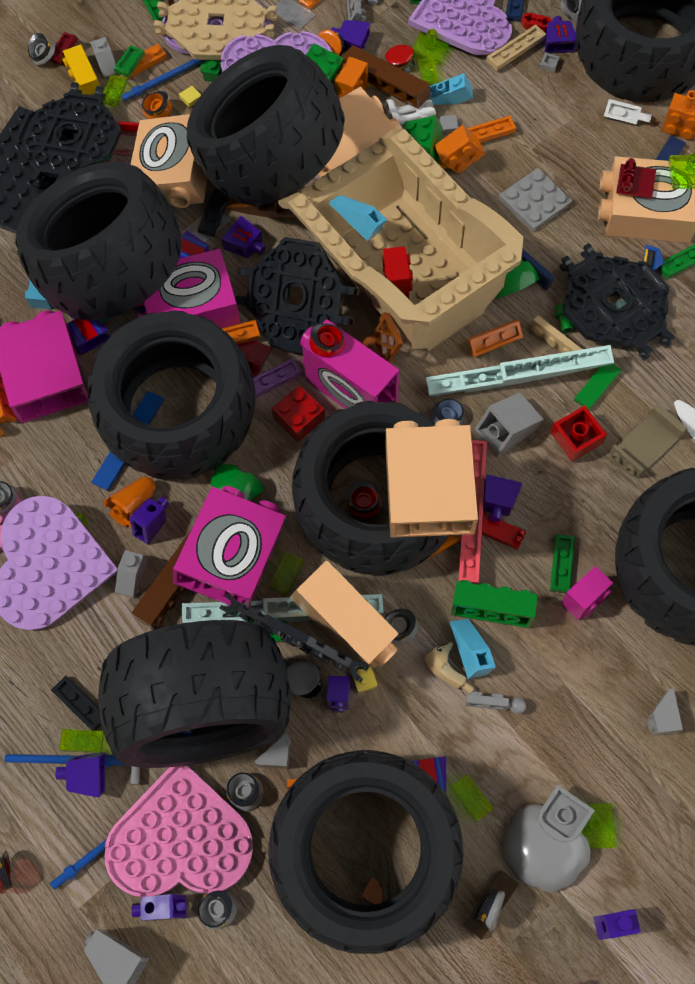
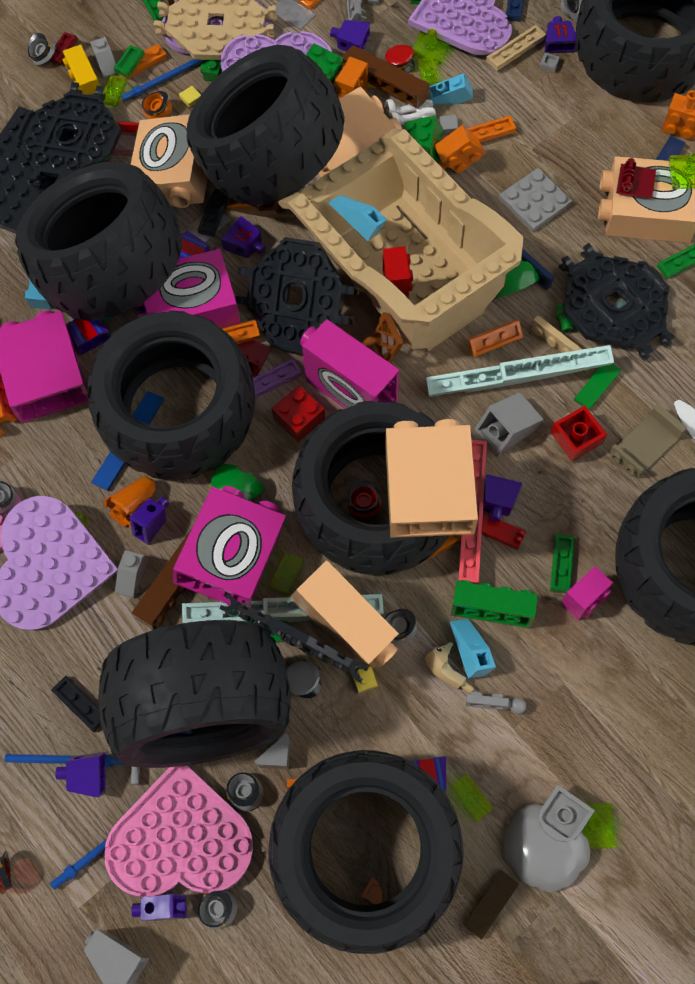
clear neon green plate [59,729,104,753] -> none
red piece [309,323,345,357] -> none
orange piece [318,30,344,56] -> none
dark purple brick [327,676,350,713] -> none
sand blue piece [431,398,464,425] -> none
piece [473,888,505,931] -> none
red beam [521,13,552,33] -> none
dark purple torso [593,909,641,940] -> none
white plate [604,99,652,124] -> none
slope [643,245,664,270] -> none
light grey slope [647,688,683,736] -> none

